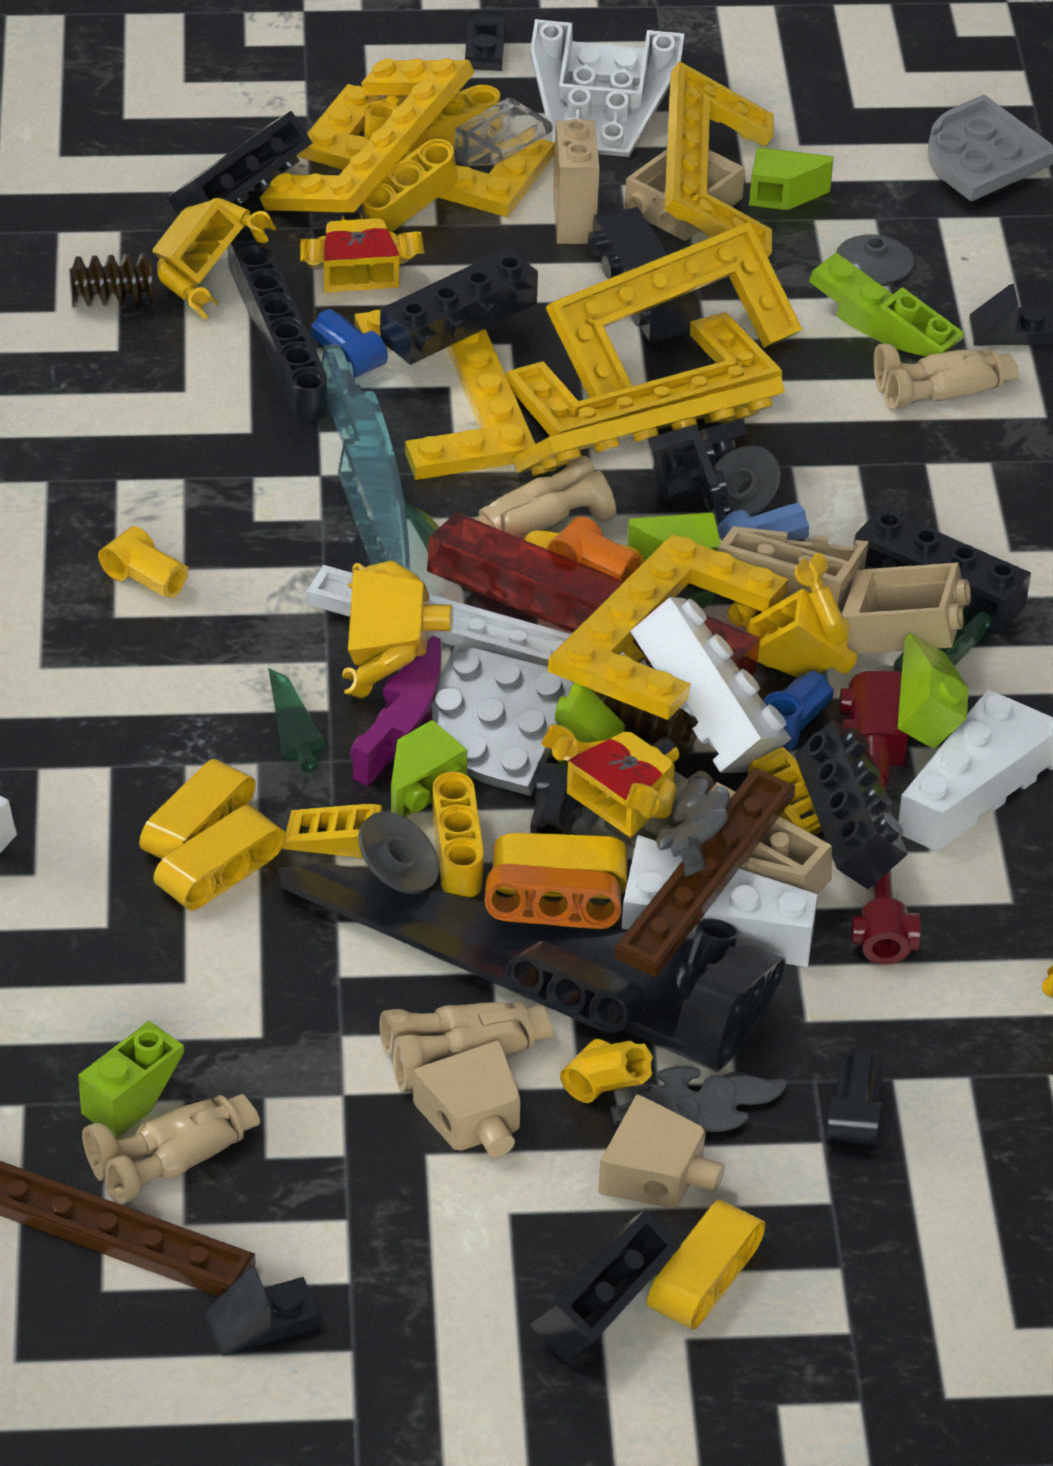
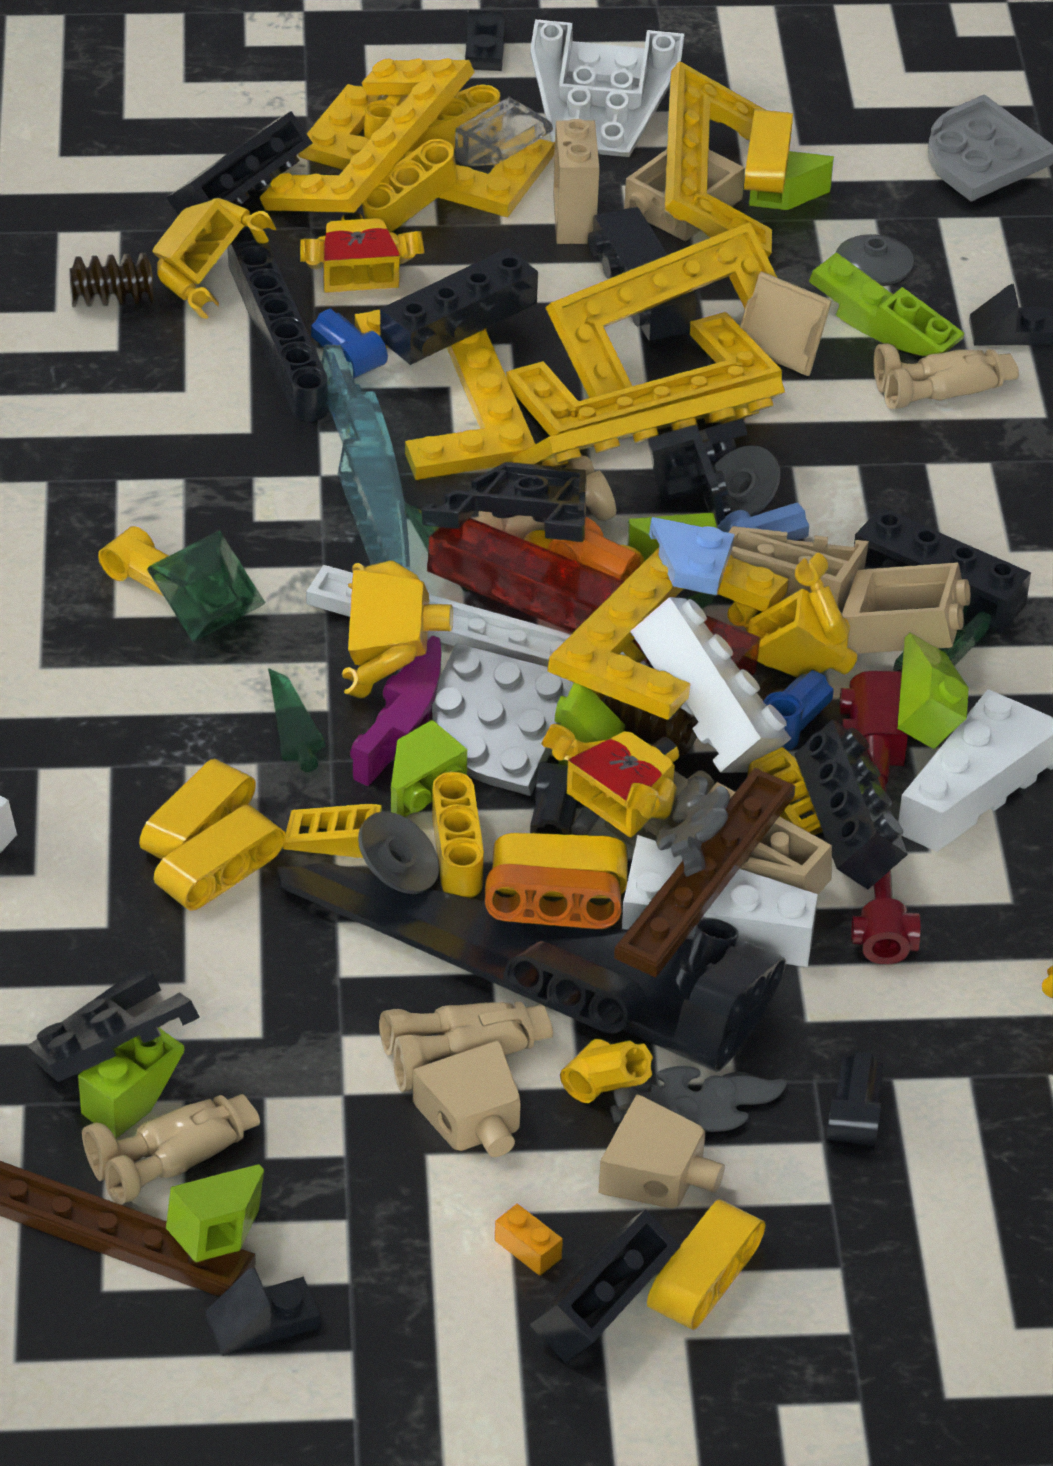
none -> black wing [27,966,200,1082]
none -> clear green slope [147,530,266,642]
none -> lime slope [166,1164,264,1263]
none -> black wing [422,462,587,542]
none -> light orange piece [494,1203,563,1276]
none -> light blue wing [649,517,735,595]
none -> tan piece [740,271,832,376]
none -> yellow beam [744,109,793,193]

